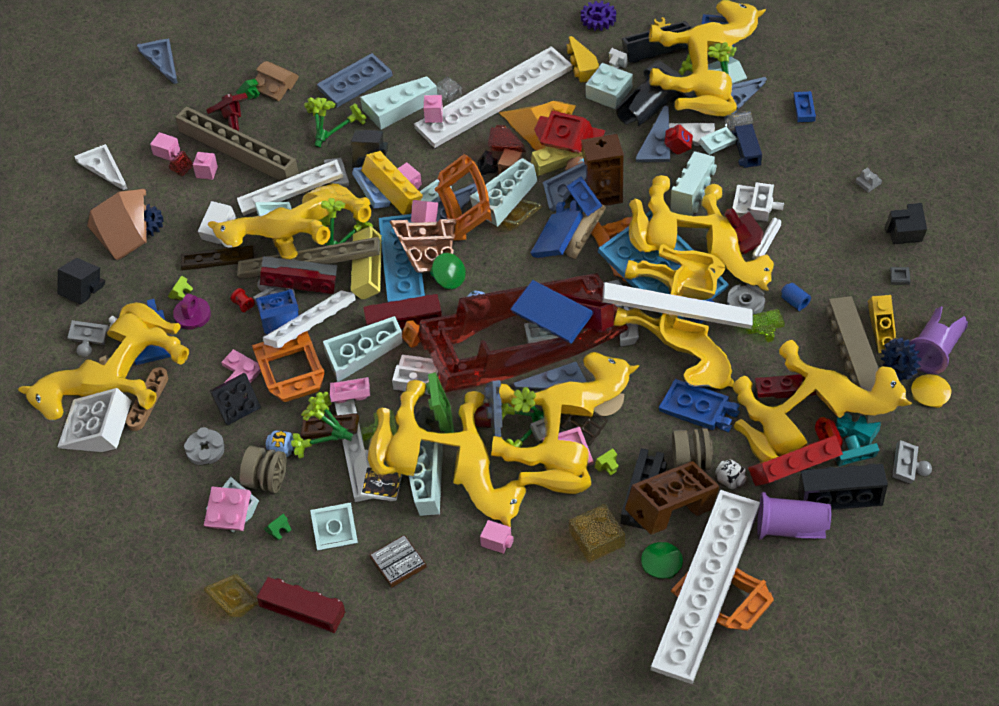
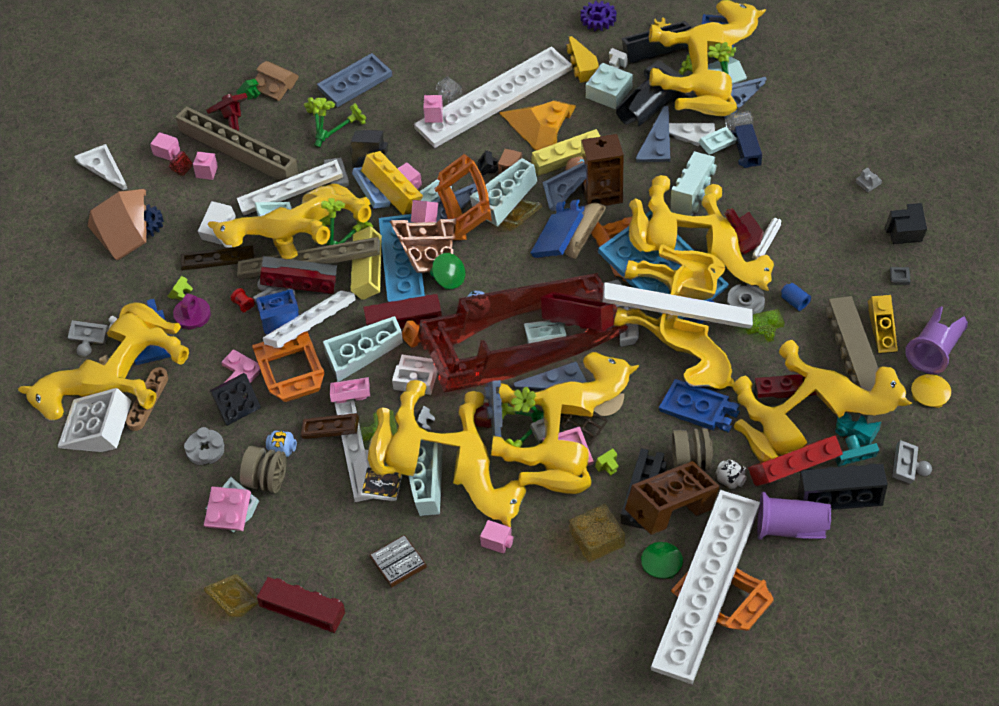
black plate [57,257,105,304] -> none
sand blue wing [137,38,178,84] -> none
green tile [264,514,292,540] -> none
lime plant [291,392,354,459] -> none
light aqua slope [310,503,358,550] -> none
light aqua wedge [360,77,438,130] -> none
bright green plate [426,372,454,433] -> none
clear red slope [488,125,526,152] -> none
blue tile [511,280,593,344] -> none
red piece [534,111,605,154] -> none
blue plate [566,176,602,217] -> none
red brick [664,124,693,155] -> none
white plate [733,182,784,221] -> none
blue plate [793,91,816,122] -> none
red beam [815,417,843,448] -> none
dark blue gear [881,337,922,381] -> none

